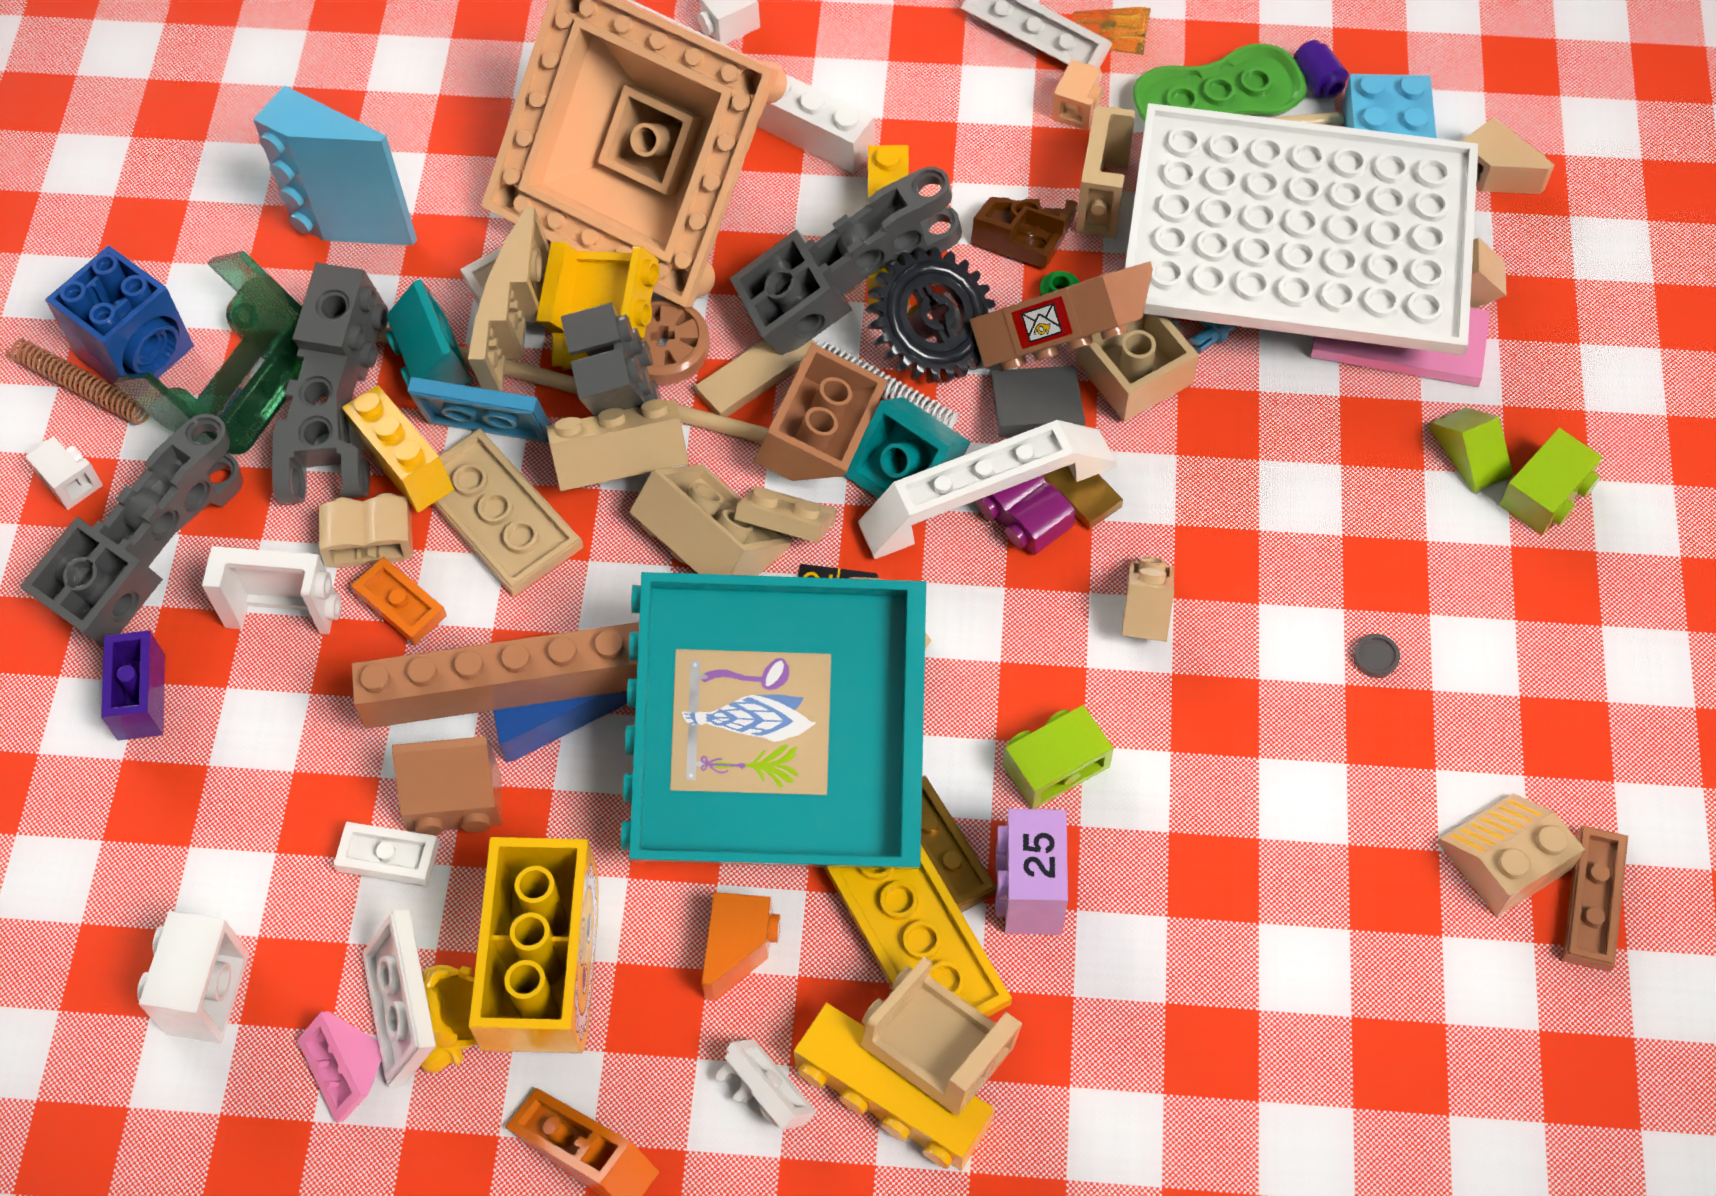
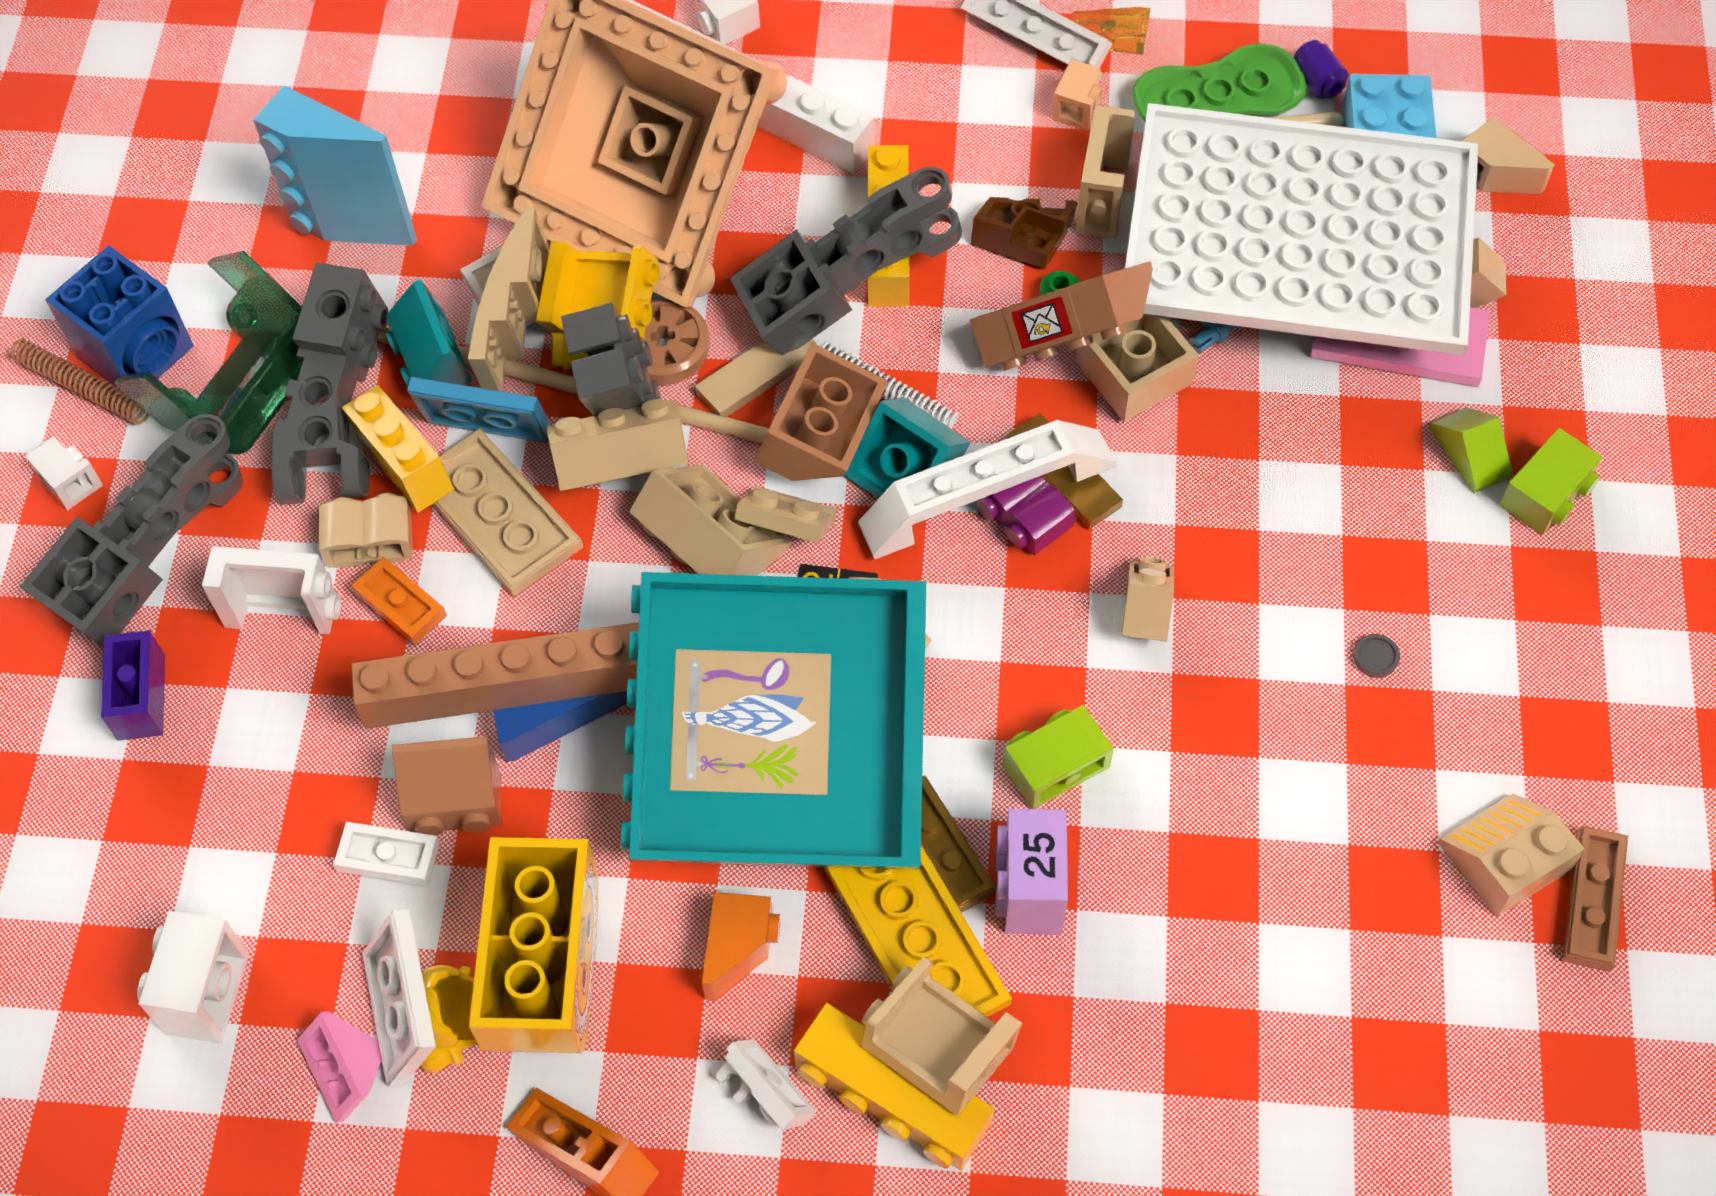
black gear [865,247,996,384] -> none
dark grey tile [991,366,1085,437] -> none

